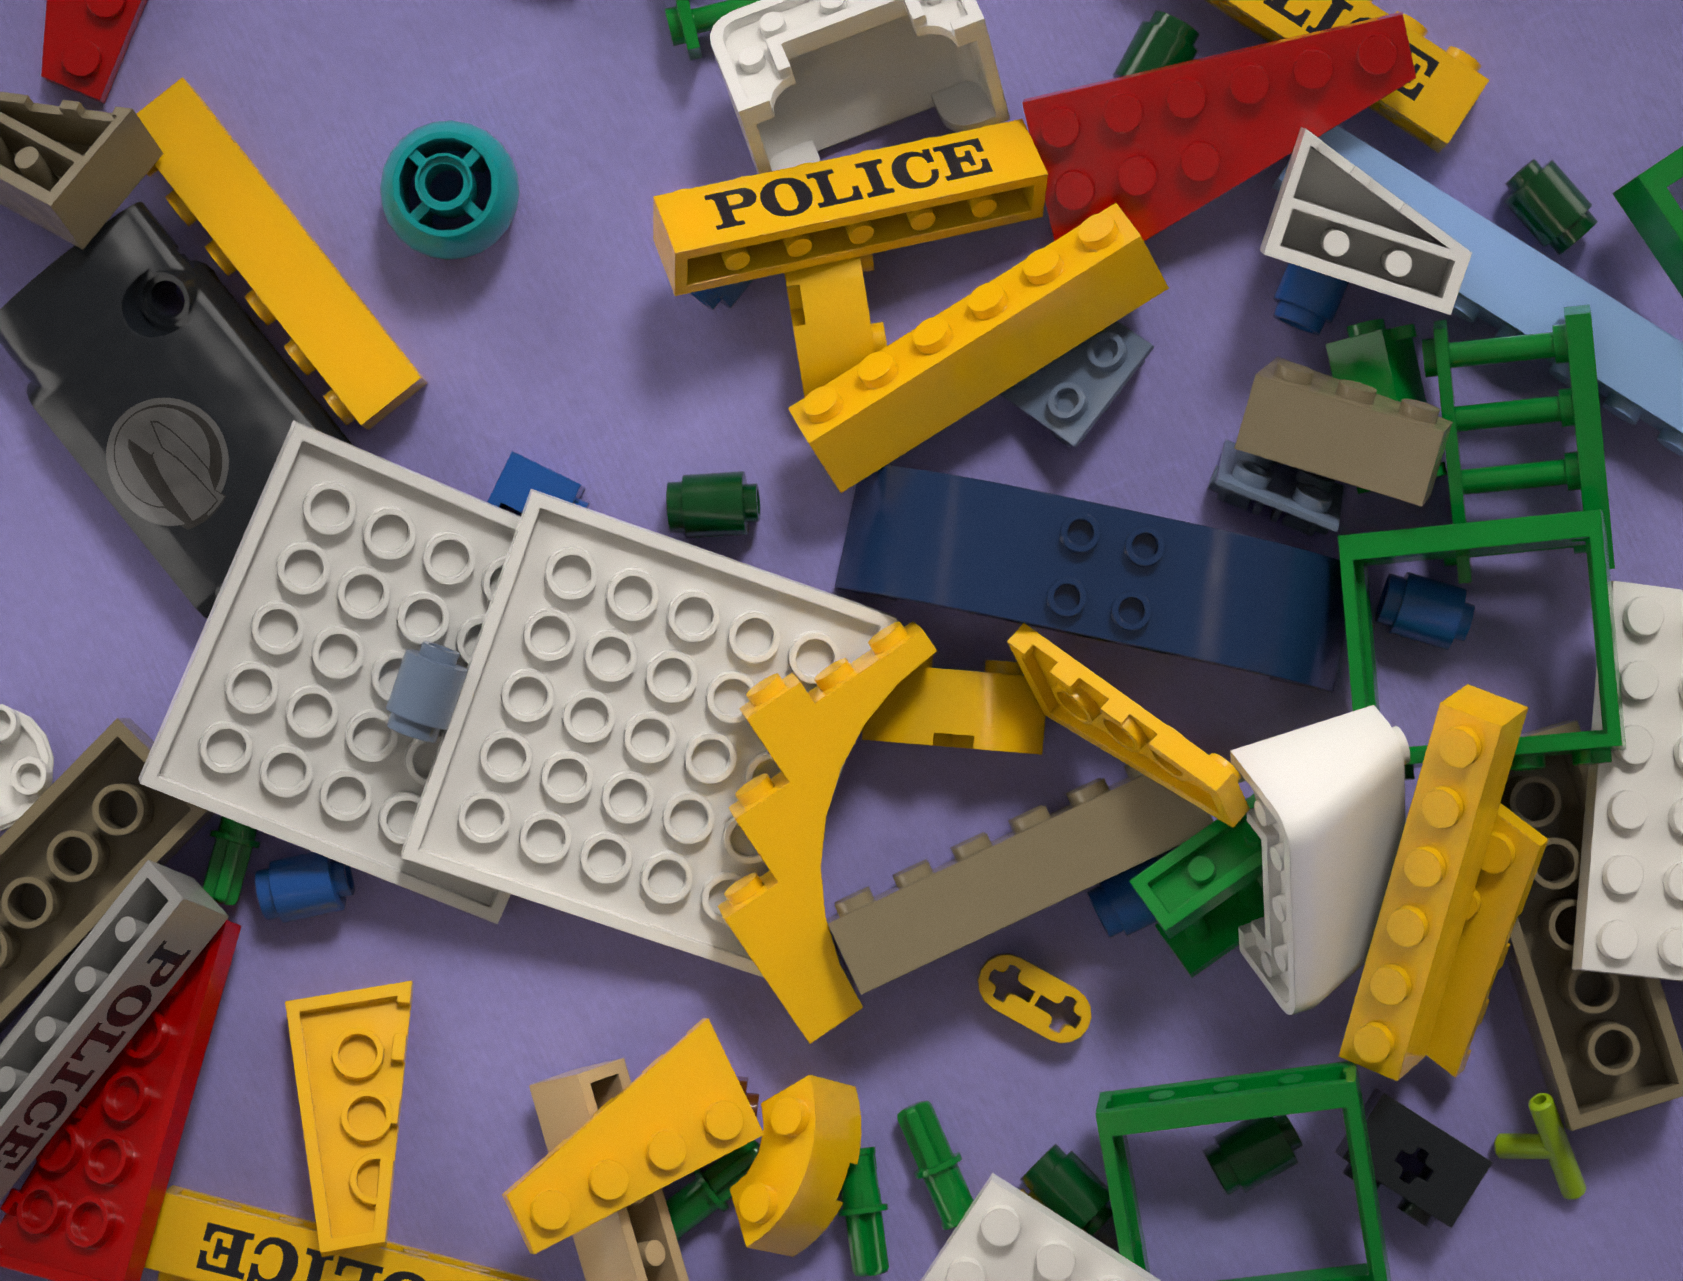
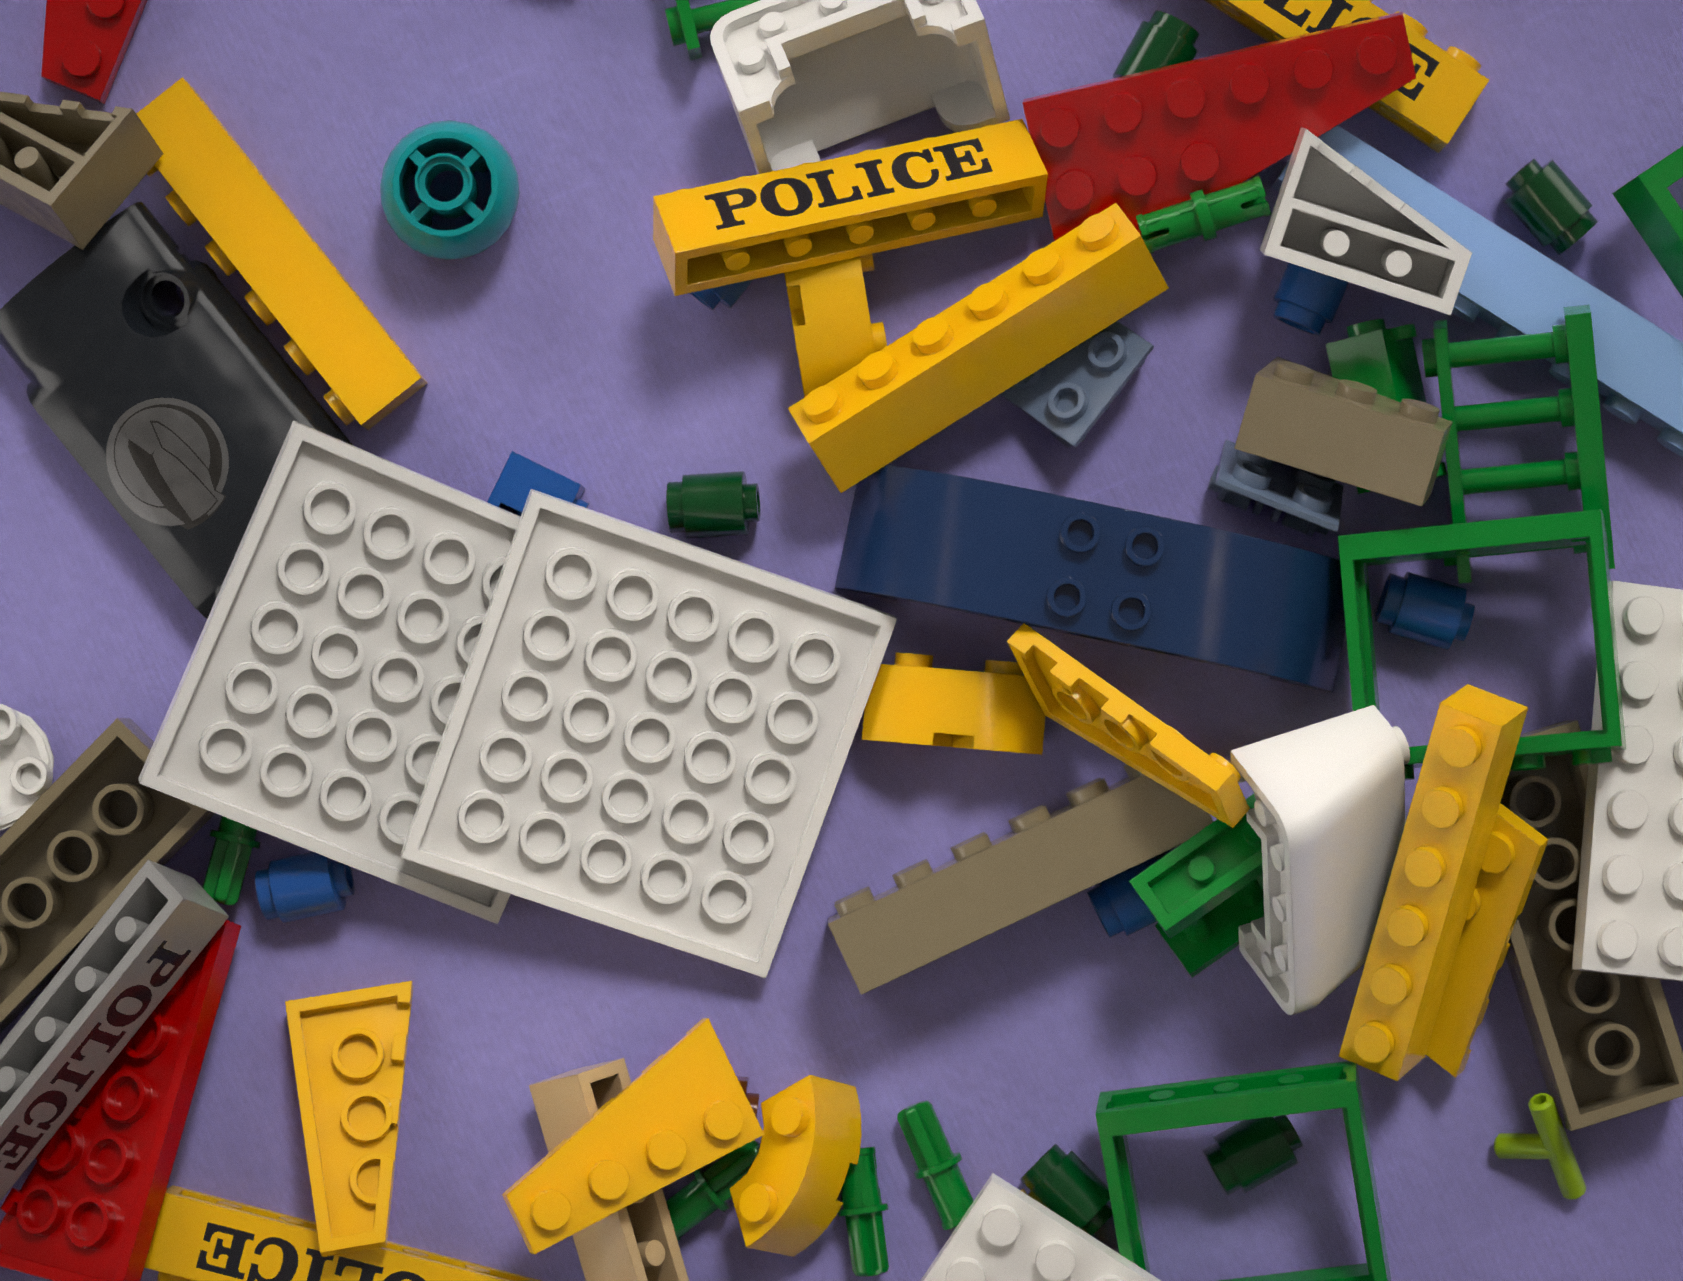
sand blue brick [386,641,468,743] -> none
yellow arch [717,621,937,1044] -> none
yellow beam [977,953,1092,1043] -> none
black brick [1335,1088,1493,1228] -> none
none -> green pin [1136,176,1271,254]

